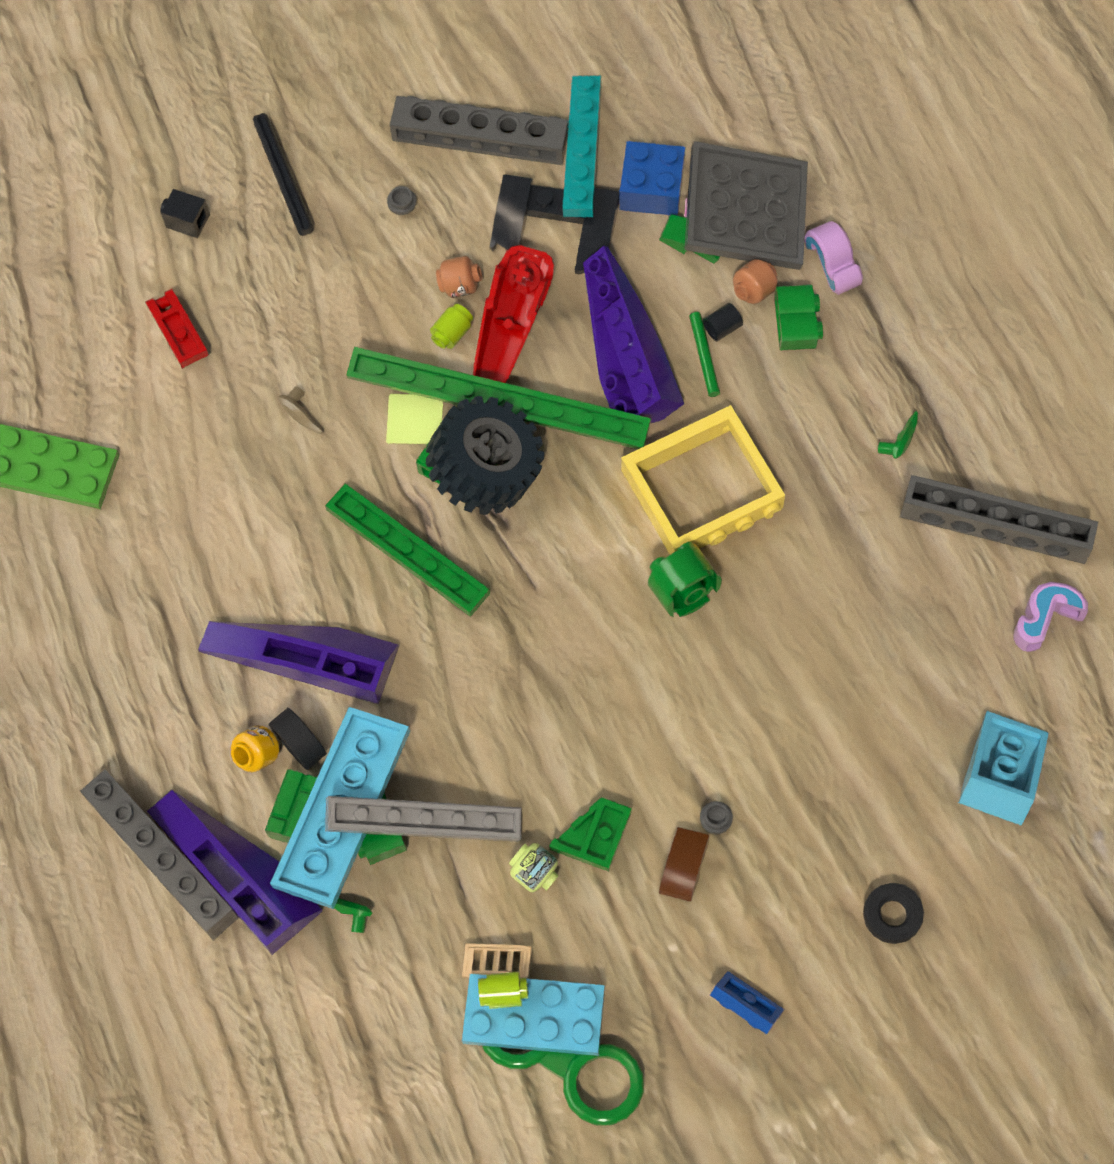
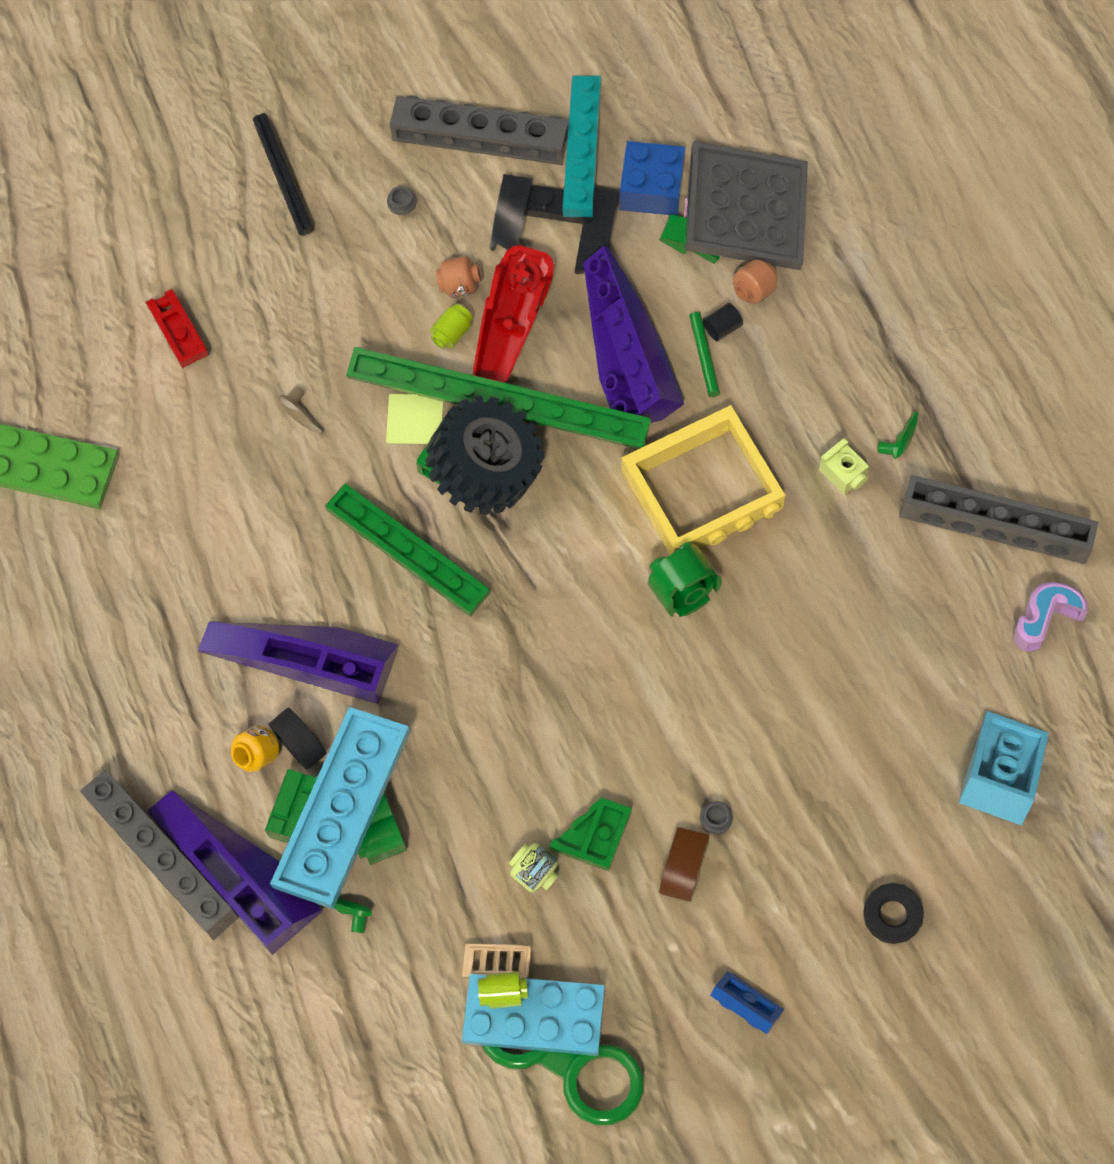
black brick [160,189,210,238] -> none
light grey tile [325,796,521,842] -> none
green brick [774,285,823,351] -> none
lavender animal [805,221,863,295] -> none
none -> yellowish green brick [819,438,869,495]

